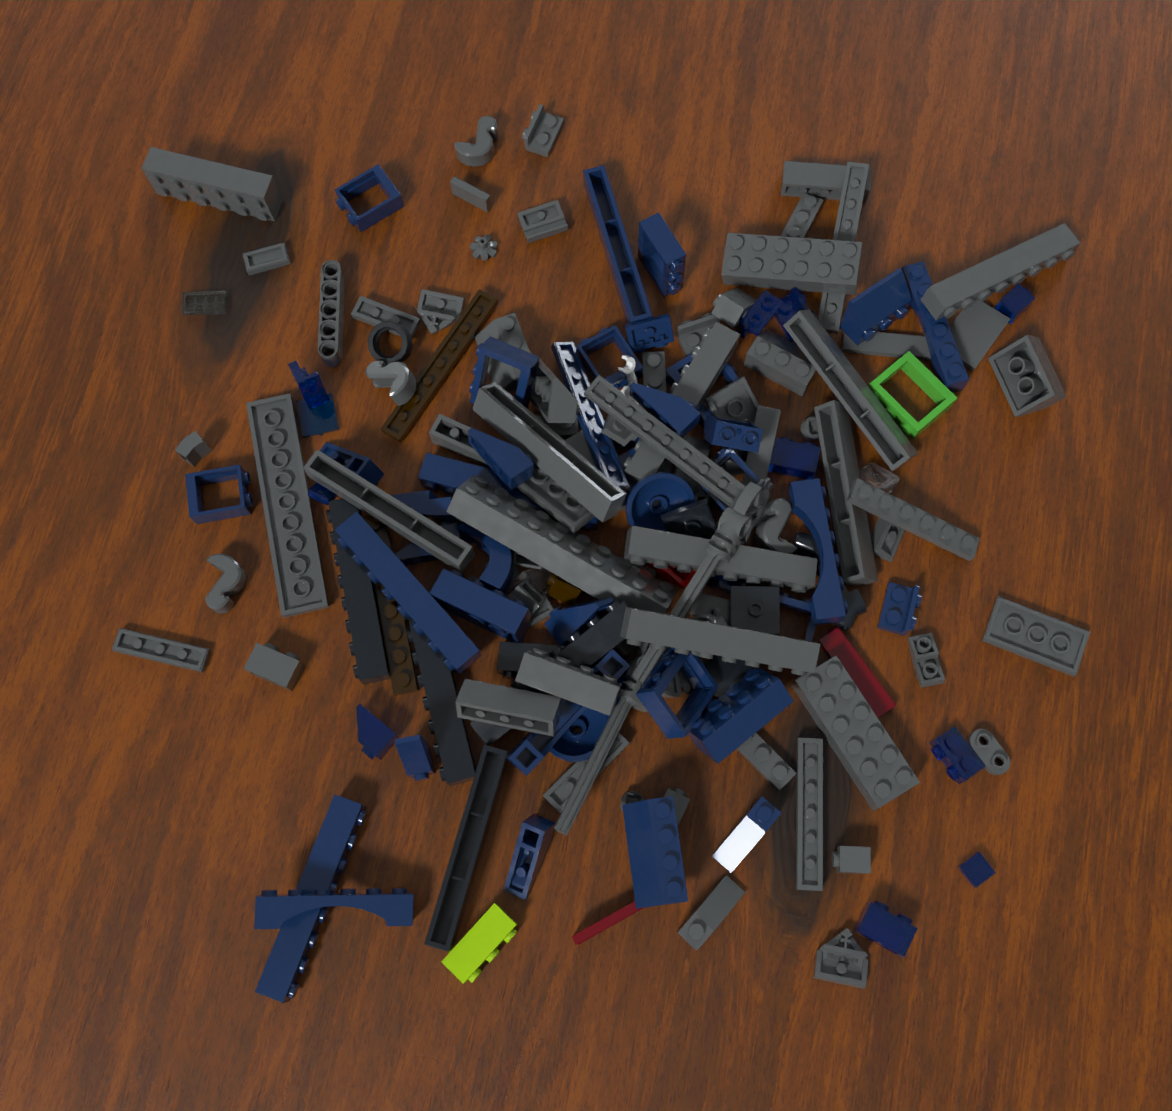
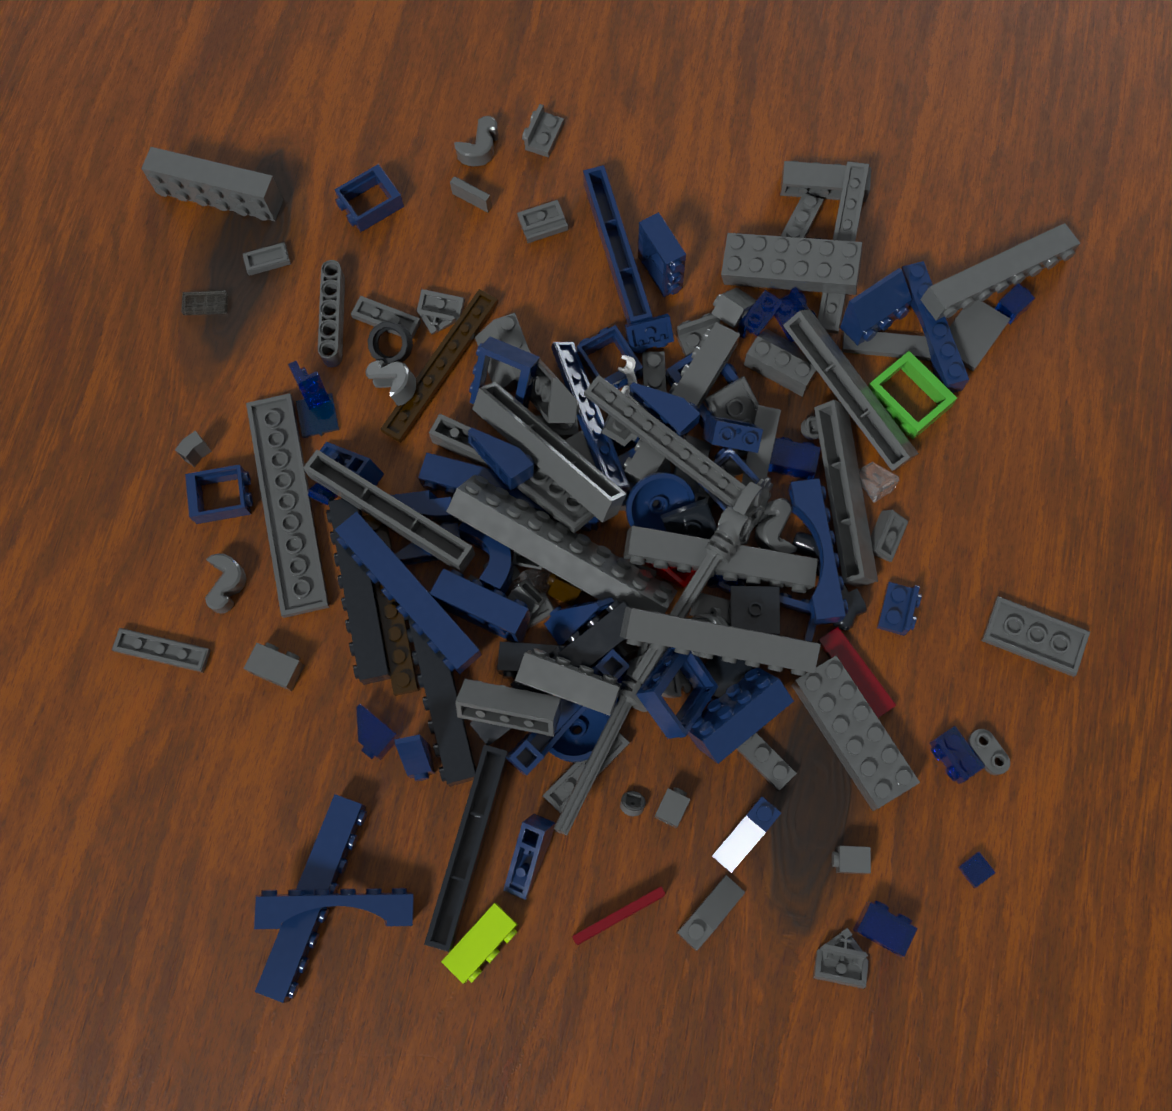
dark grey plant [470,235,498,261] -> none
dark blue slope [622,796,688,909] -> none
dark grey plate [796,738,823,891] -> none
dark grey plate [847,478,980,561] -> none
dark grey slope [907,633,945,688] -> none
dark grey slope [988,335,1067,417] -> none

